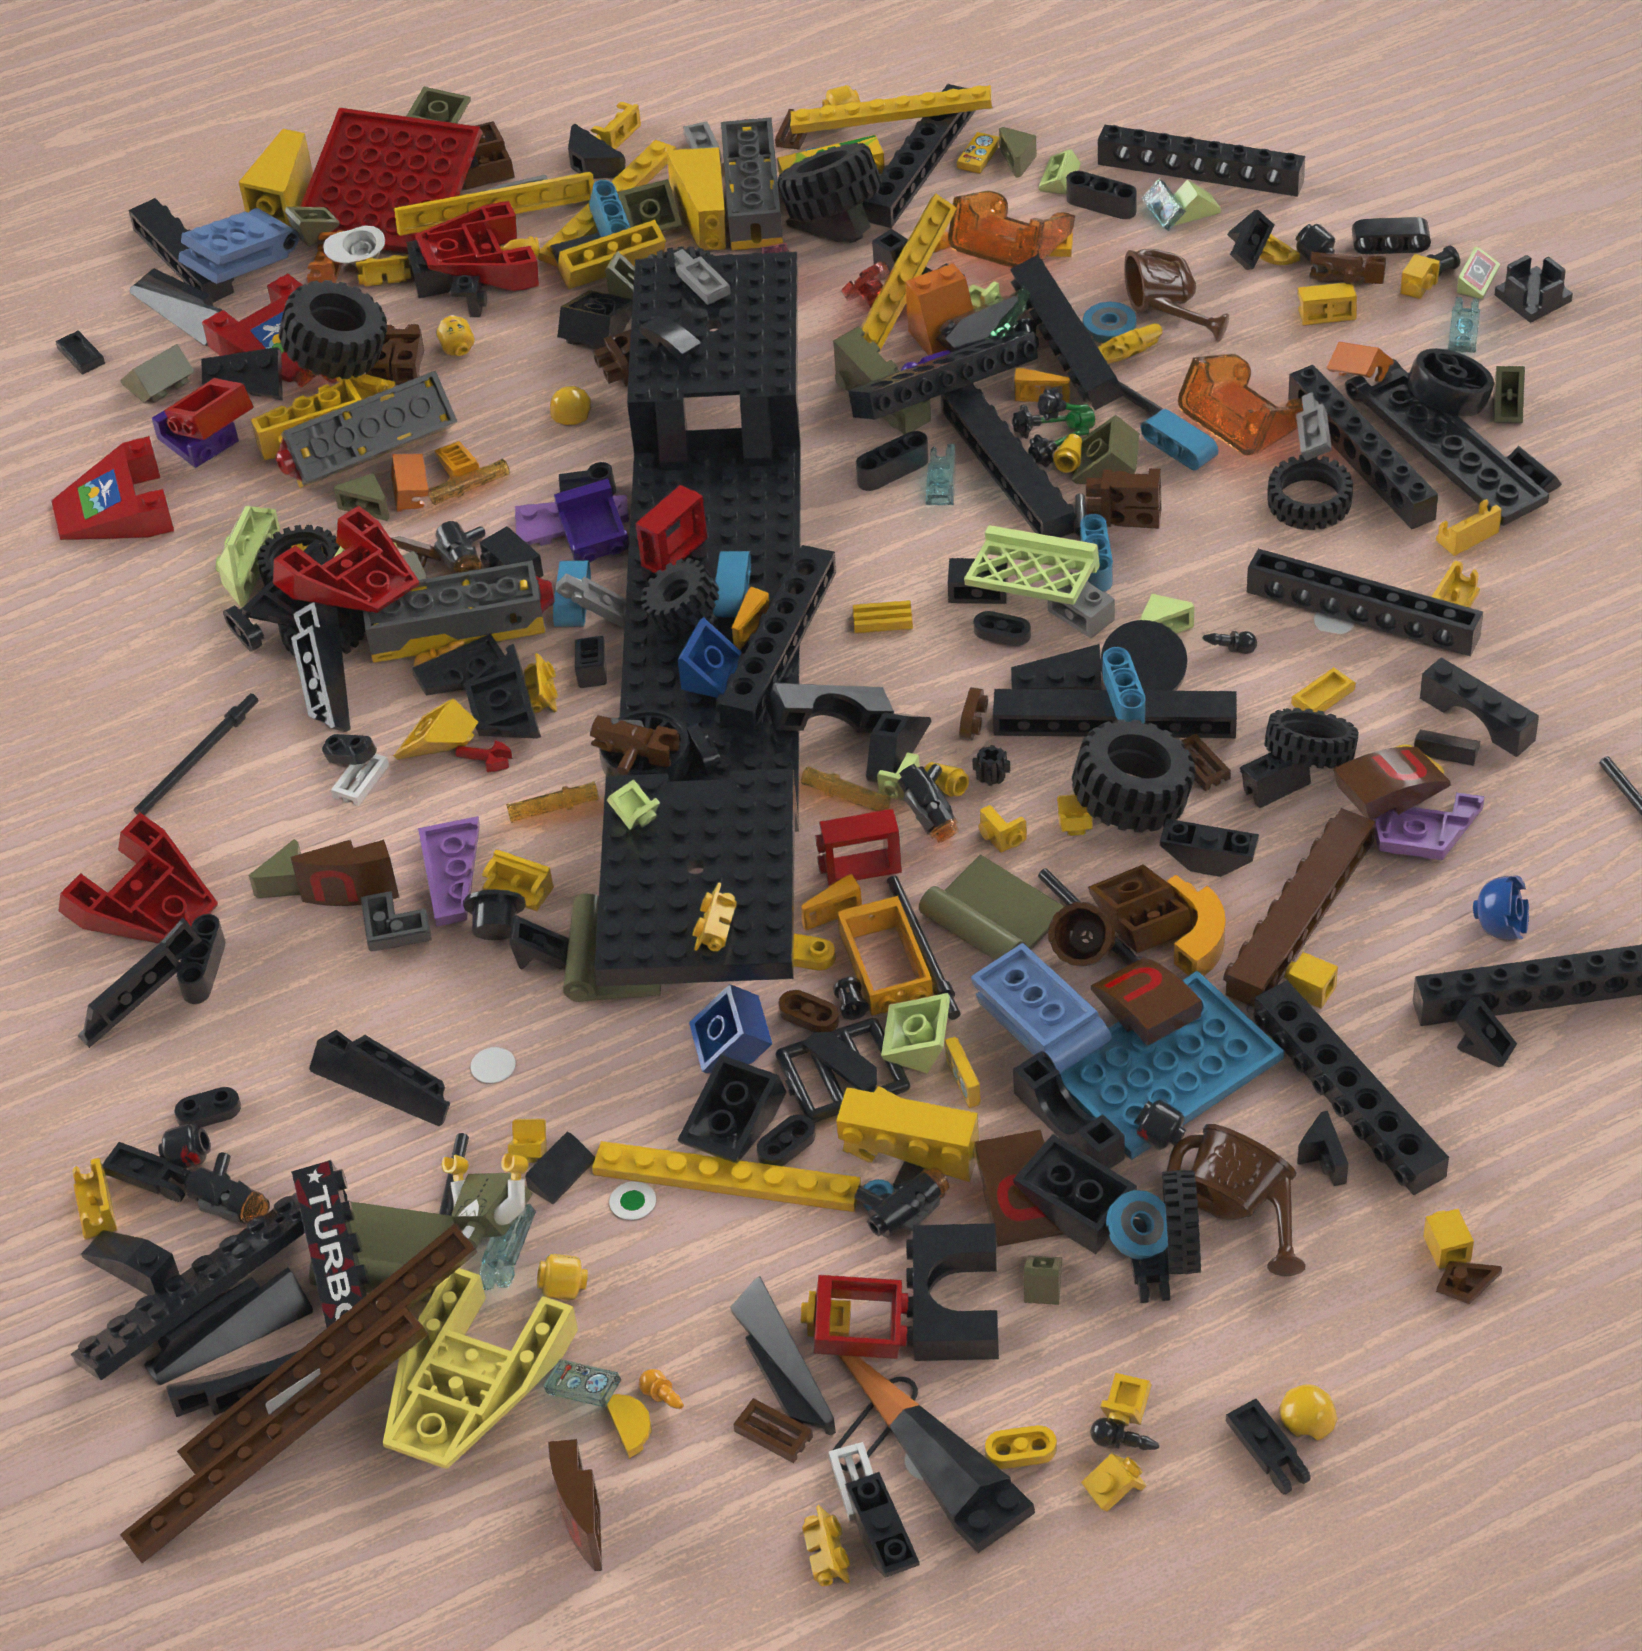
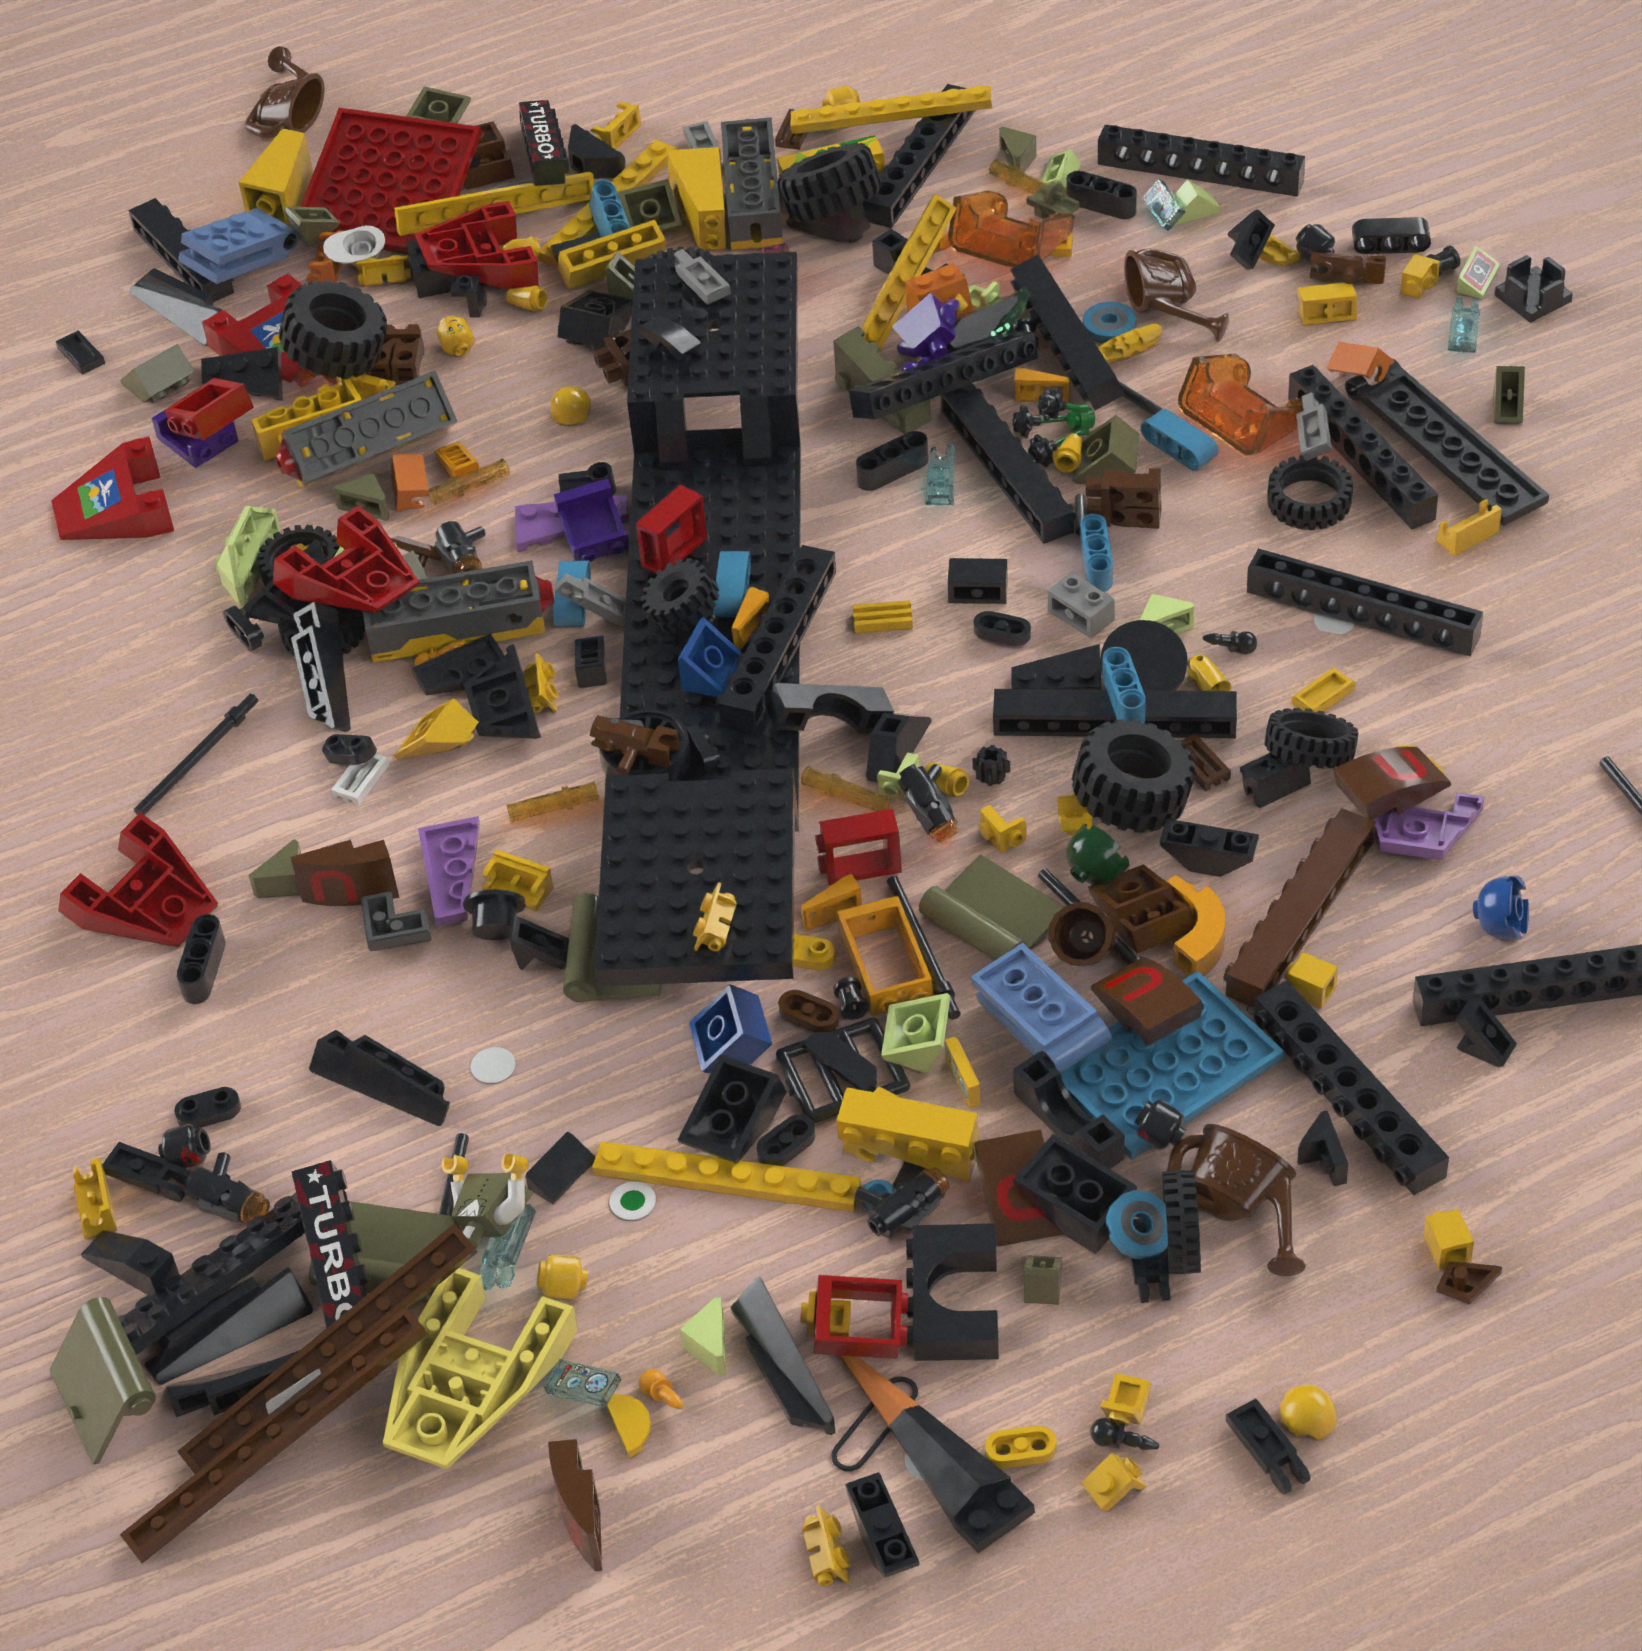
black wedge [78,918,202,1048] -> none
red bar [455,740,513,772] -> none
black brick [480,526,544,578] -> none
yellow bracket [508,1118,547,1163] -> none
yellowish green bracket [607,780,660,830] -> none
reddish brown tile [733,1398,813,1463] -> none
white tile [829,1442,873,1521] -> none
clear red tile [841,261,890,308] -> none
yellow tile [957,132,999,174] -> none
reddish brown plate [959,687,988,740] -> none
yellowish green fence [964,525,1100,605] -> none
black piece [1407,348,1494,416] -> none
black slope [1414,729,1481,766] -> none
black arch [1420,657,1539,757] -> none
yellow hinge [1432,560,1480,608] -> none
black slope [1507,446,1562,493] -> none
none -> olive door [50,1297,156,1464]
none -> reddish brown piece [245,46,325,139]
none -> yellow cone [506,286,548,312]
none -> black brick [519,100,569,186]
none -> yellowish green slope [680,1297,726,1376]
none -> torso [892,293,968,359]
none -> clear yellow pin [989,159,1049,195]
none -> olive hips [1026,182,1080,228]
none -> dark green cylinder [1066,824,1130,885]
none -> yellow piece [1187,654,1232,691]

